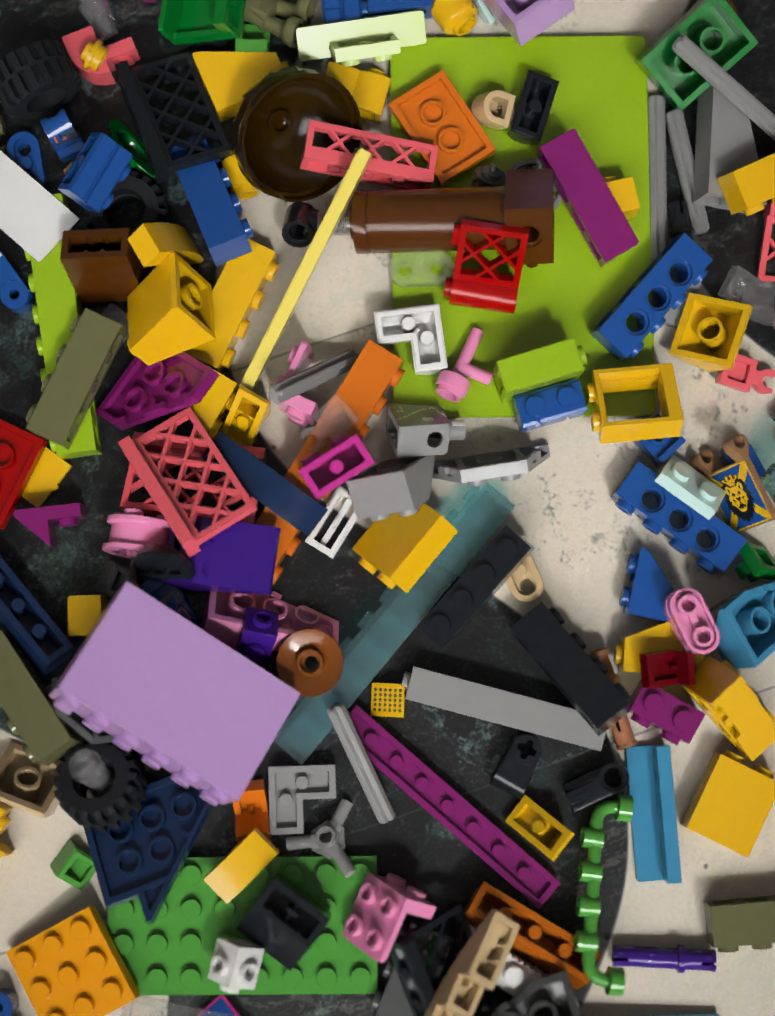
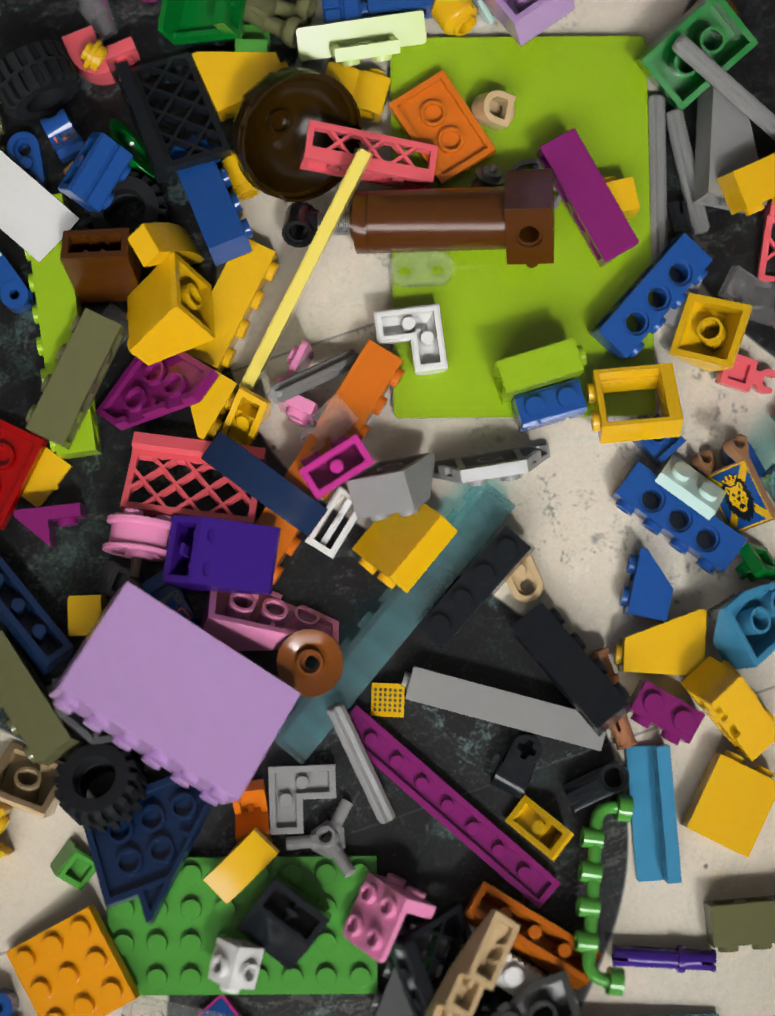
clear cone [69,749,115,795] -> none
coral fence [118,406,257,558] -> none
black plate [130,544,197,580] -> none
dark purple bracket [235,606,279,664] -> none
light grey torso [386,403,466,458] -> none
bright pink piece [435,328,494,402] -> none
red piece [443,218,529,314] -> none
black brick [508,70,559,145] -> none
dark red bracket [639,649,696,689] -> none
bright pink brick [663,588,720,654] -> none

